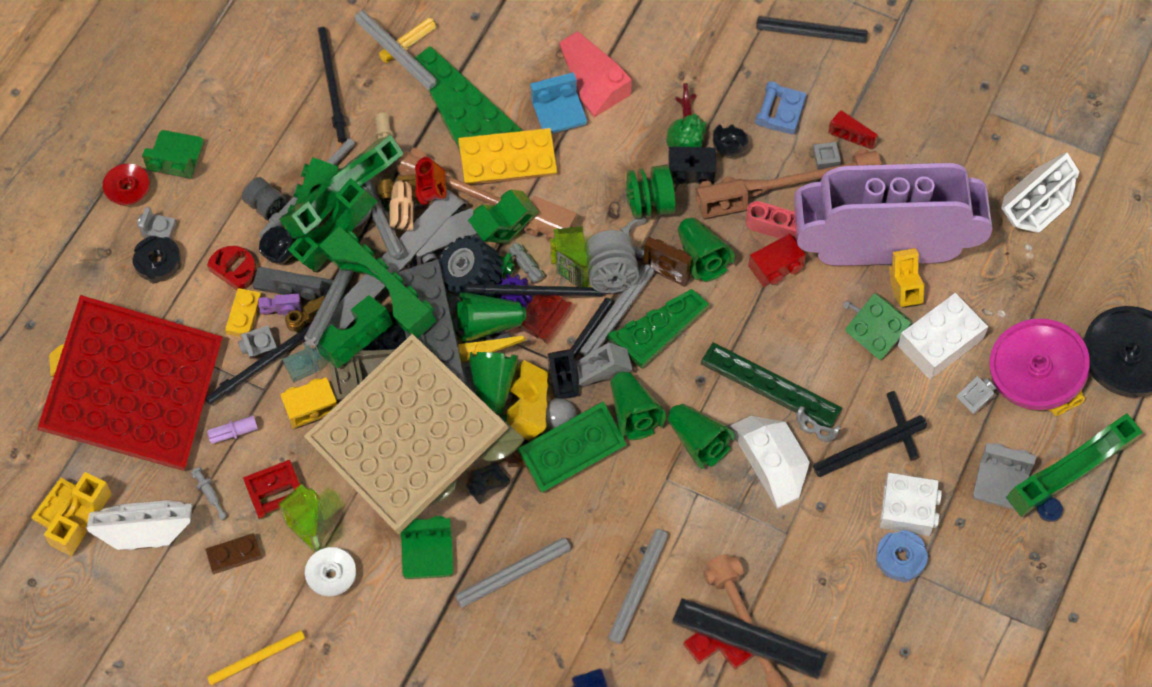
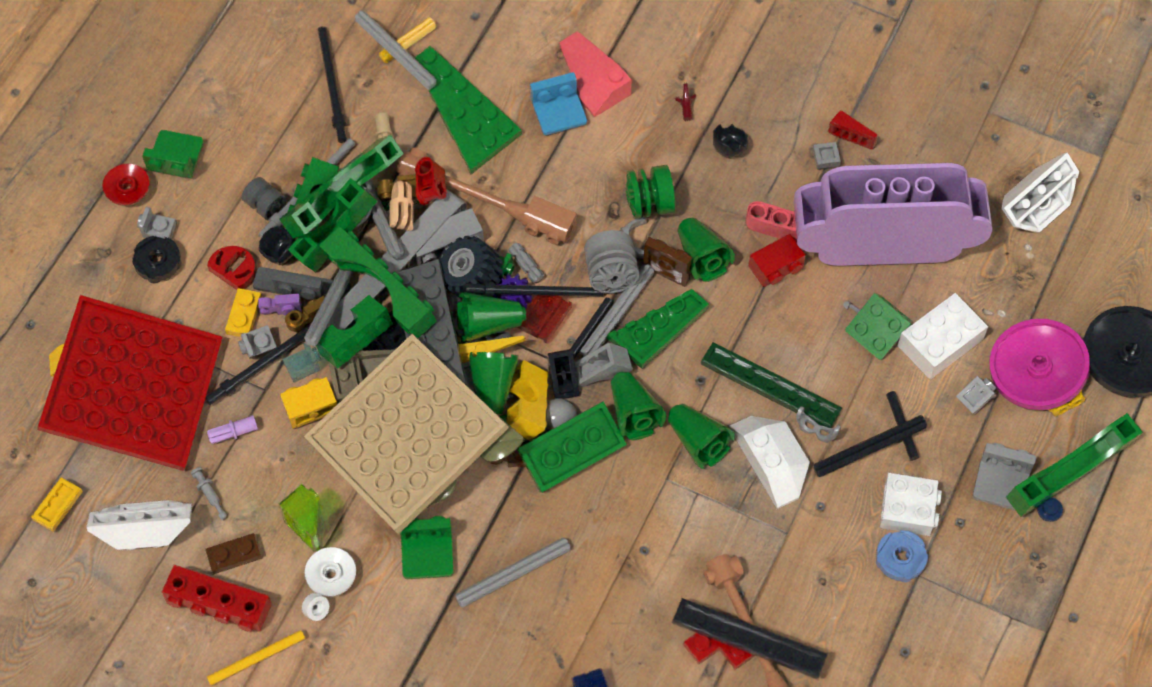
yellow arch [44,472,112,557] -> none
red plate [243,459,306,519] -> none
yellow plate [458,128,557,185] -> none
black bracket [466,463,510,504] -> none
green brick [468,190,539,243] -> none
clear neon green slope [550,226,588,287] -> none
light grey axle [609,529,667,644] -> none
green hair [666,113,707,148] -> none
black brick [668,146,716,184] -> none
nougat bar [695,149,881,219] -> none
medium blue plate [755,82,806,135] -> none
black axle [756,16,868,43] -> none
yellow brick [889,248,924,307] -> none
none -> red brick [162,565,272,632]
none -> white tile [302,593,329,621]

